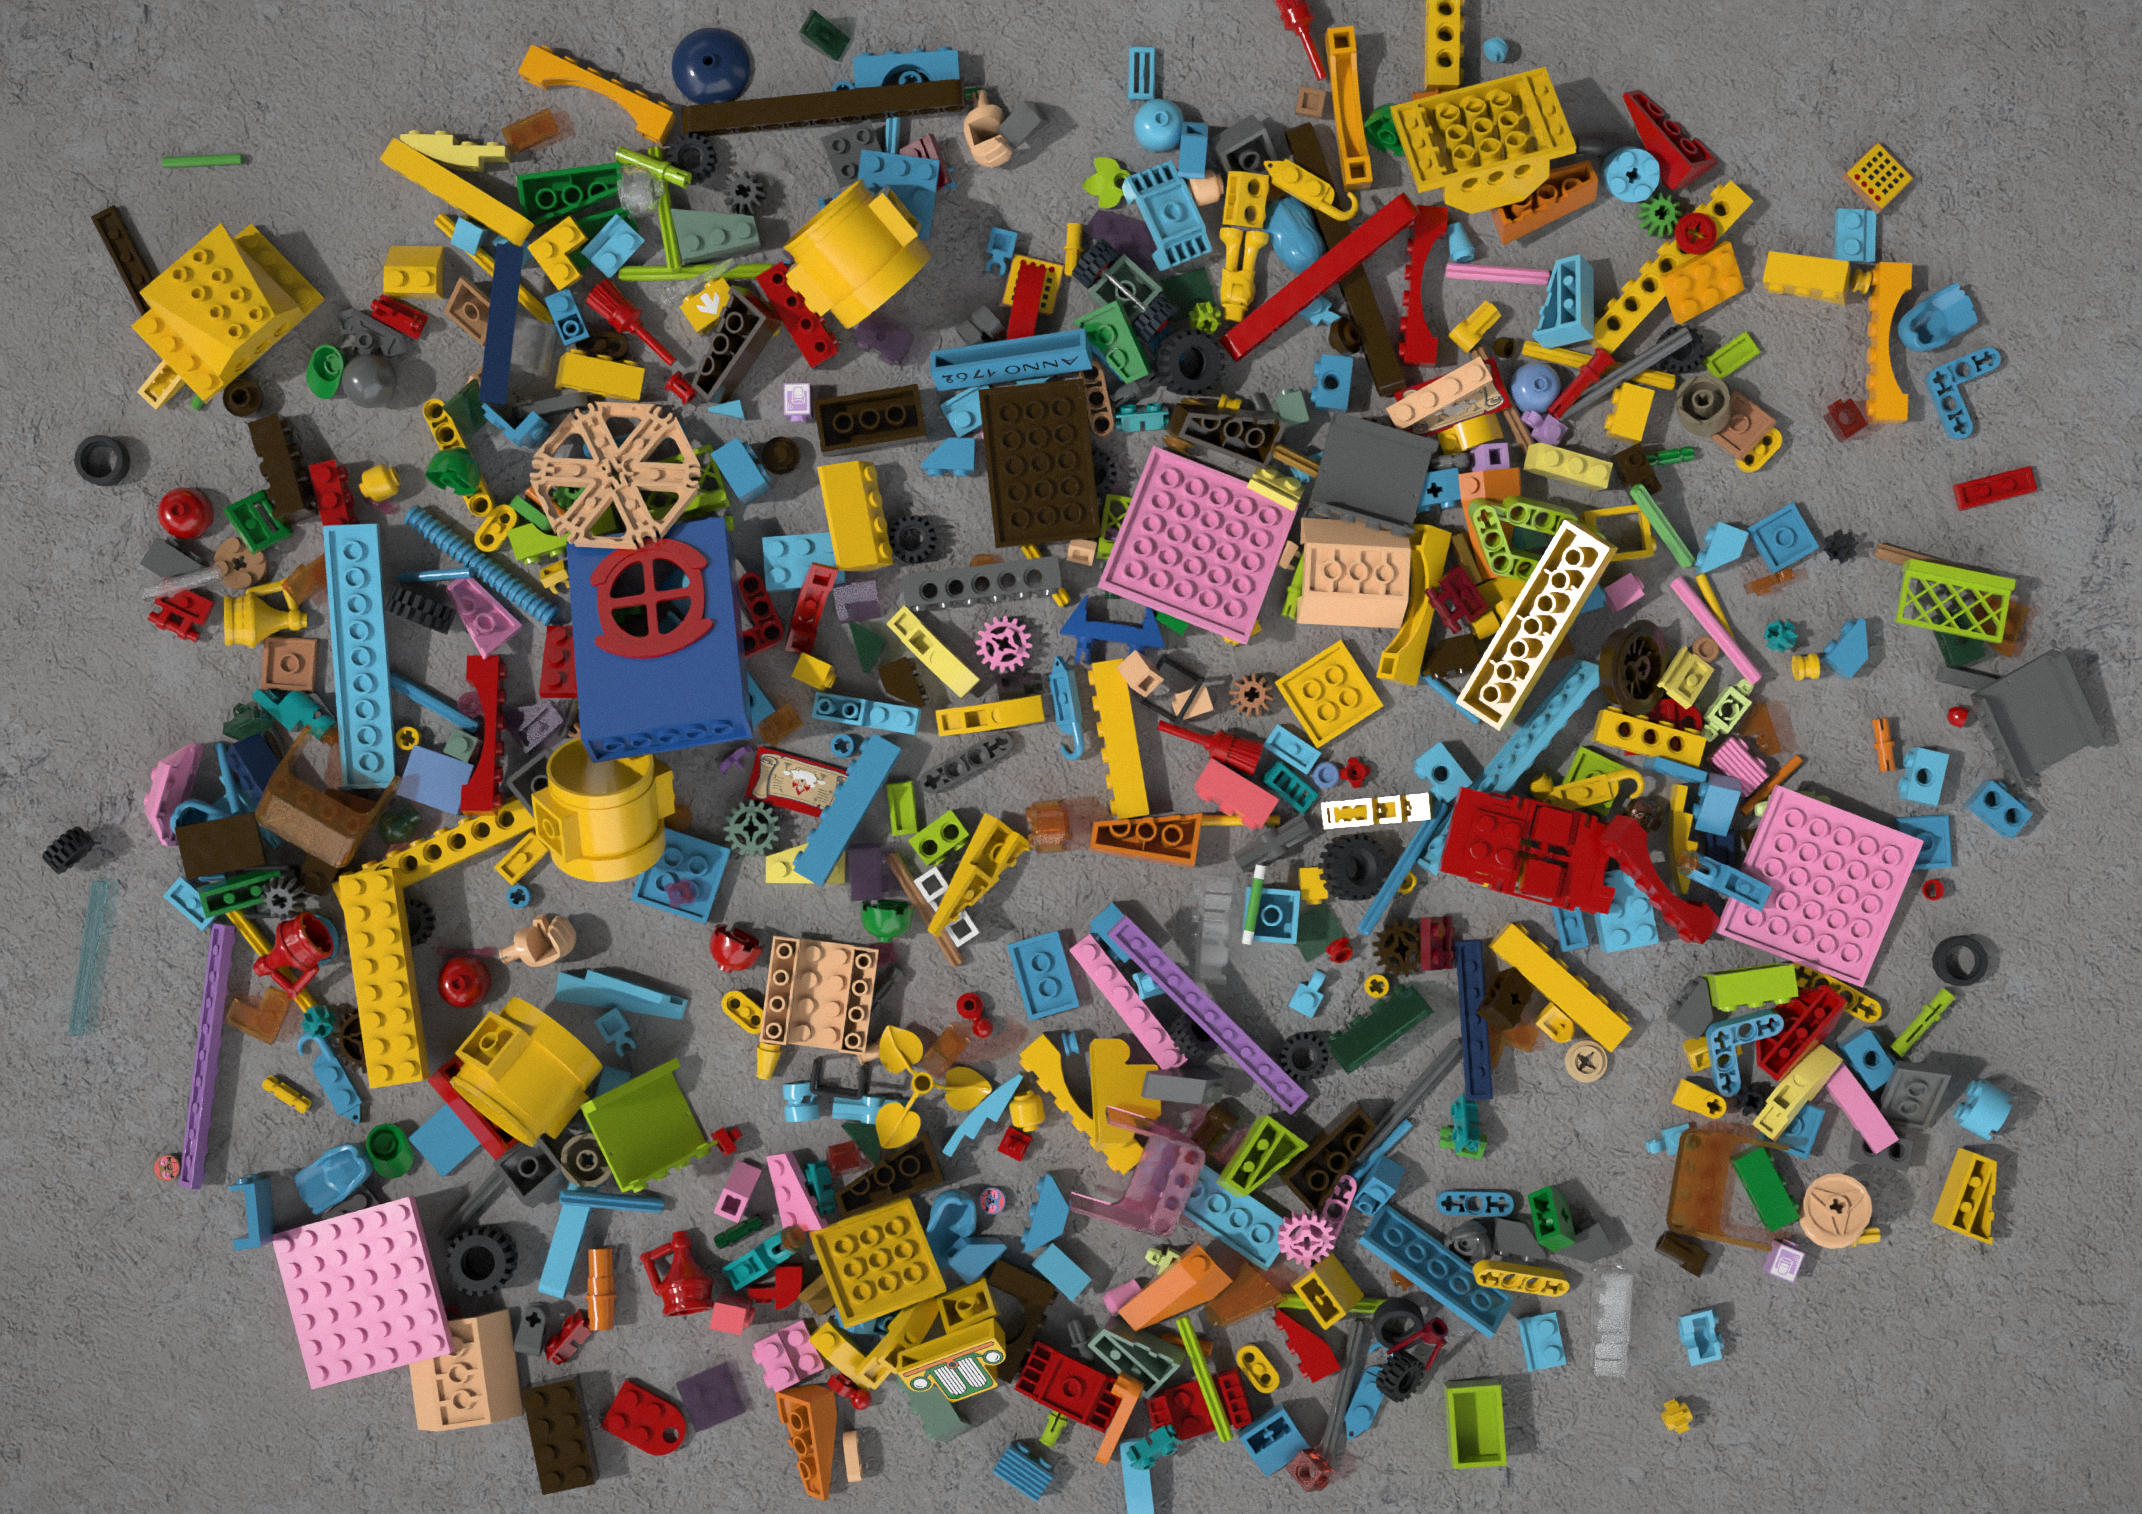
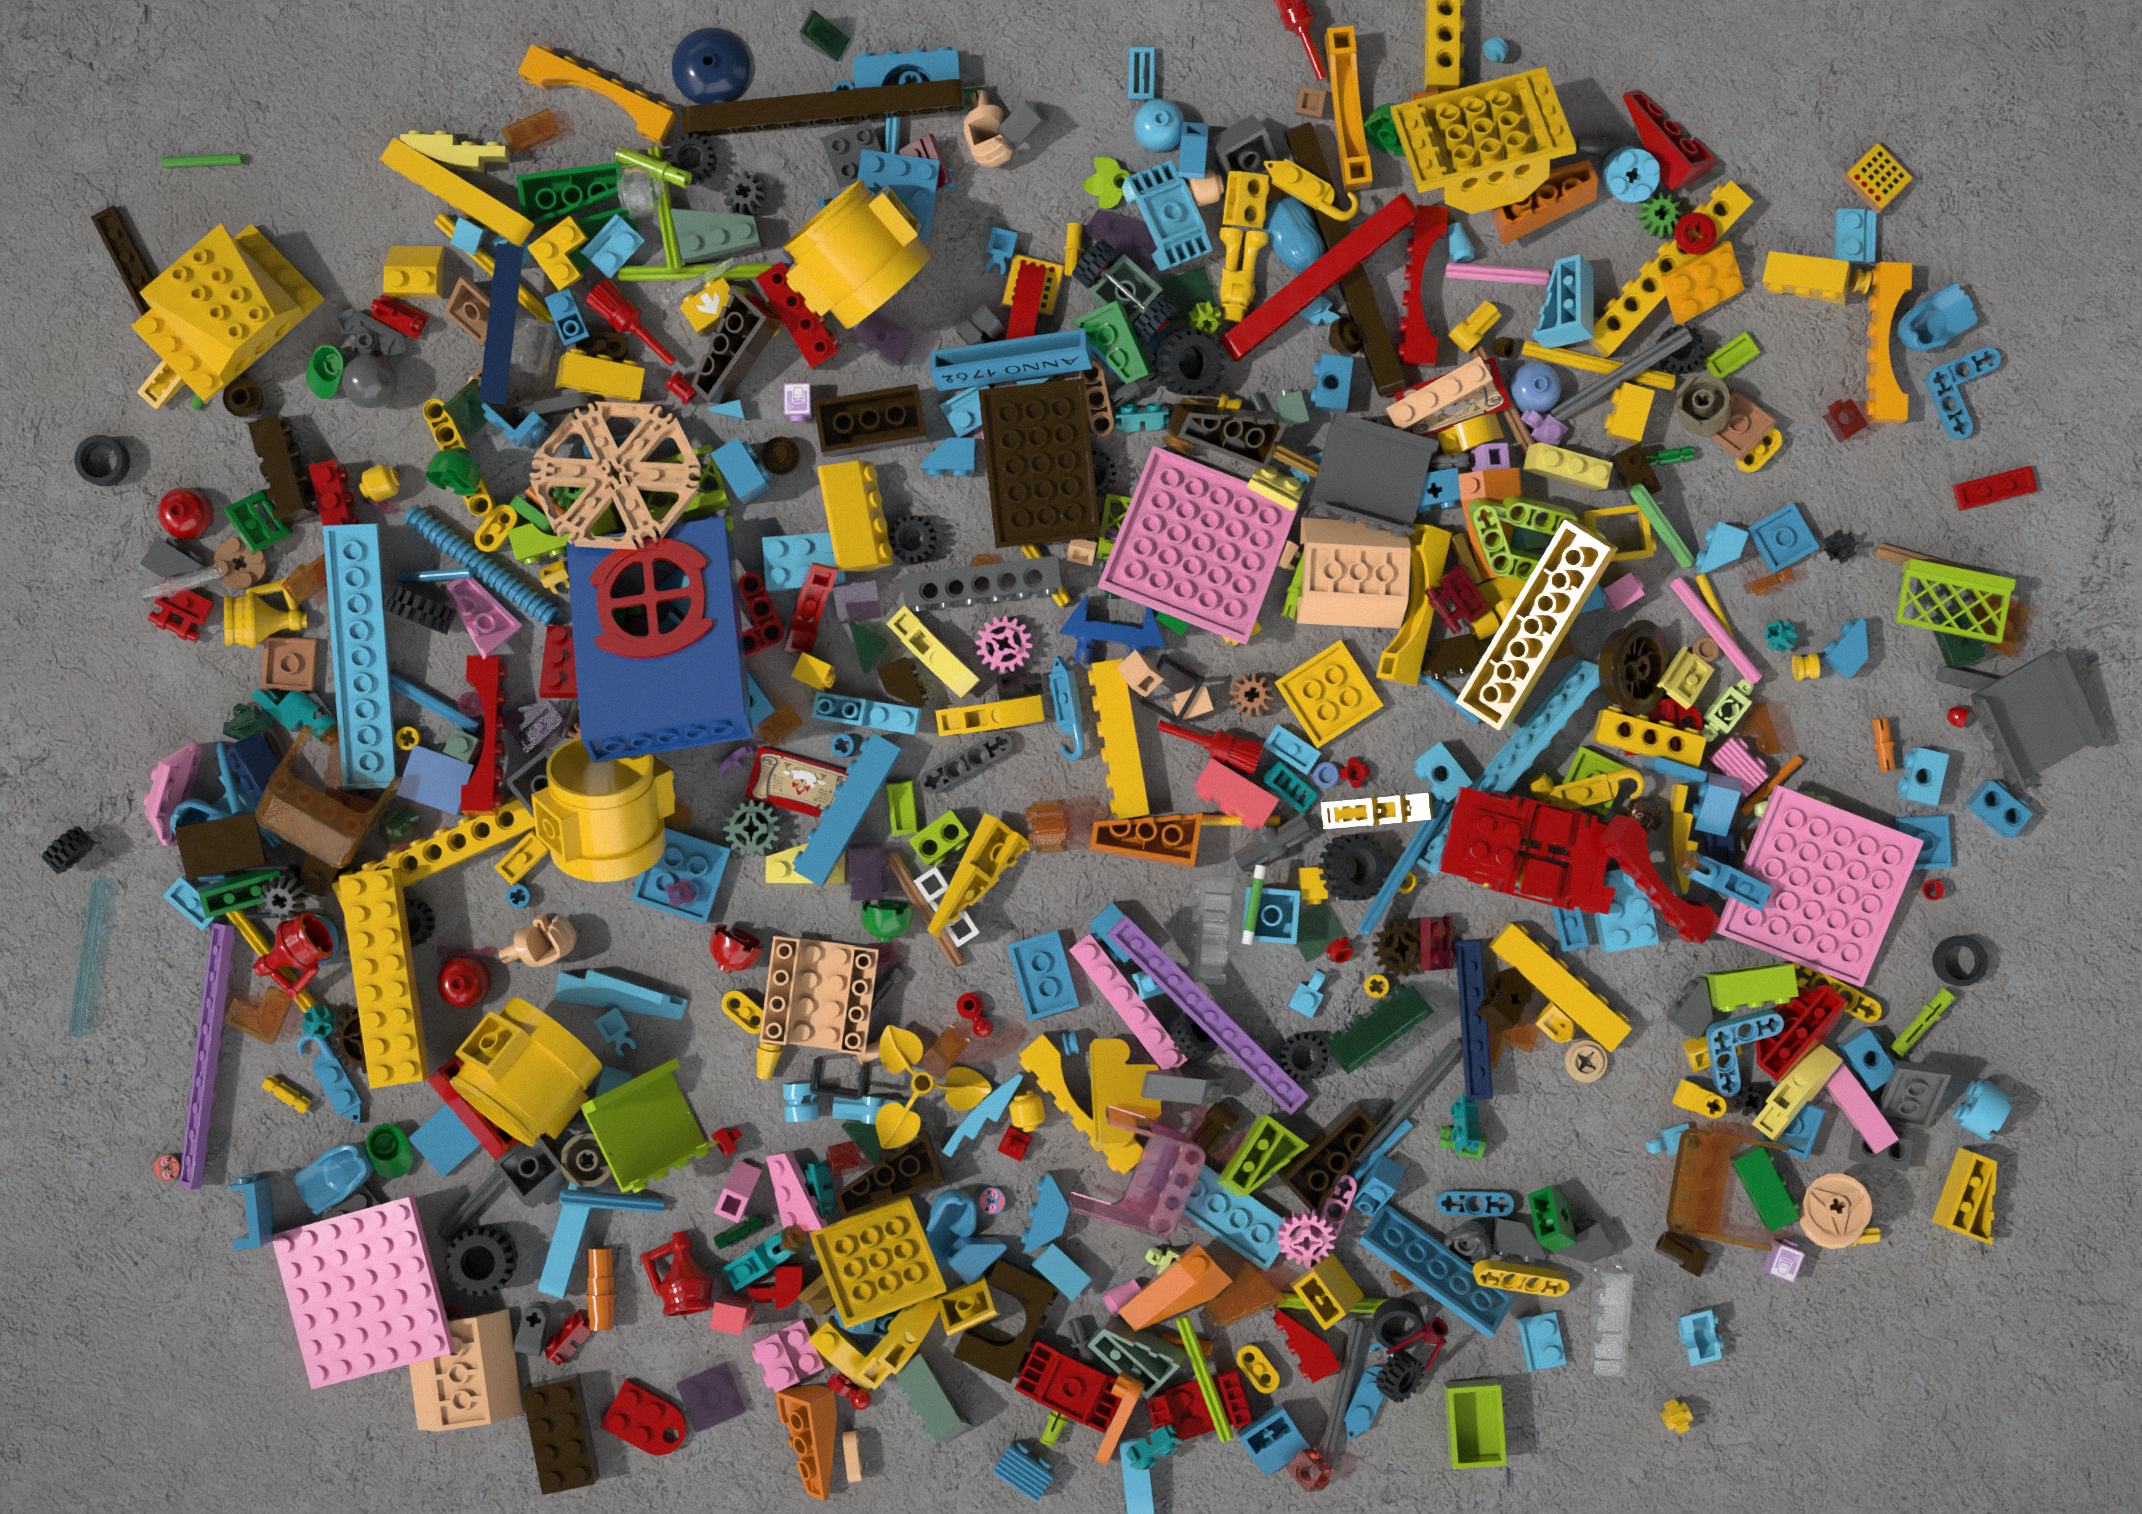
brick [897,1317,1006,1402] -> none
red pin [1547,347,1615,420] -> none

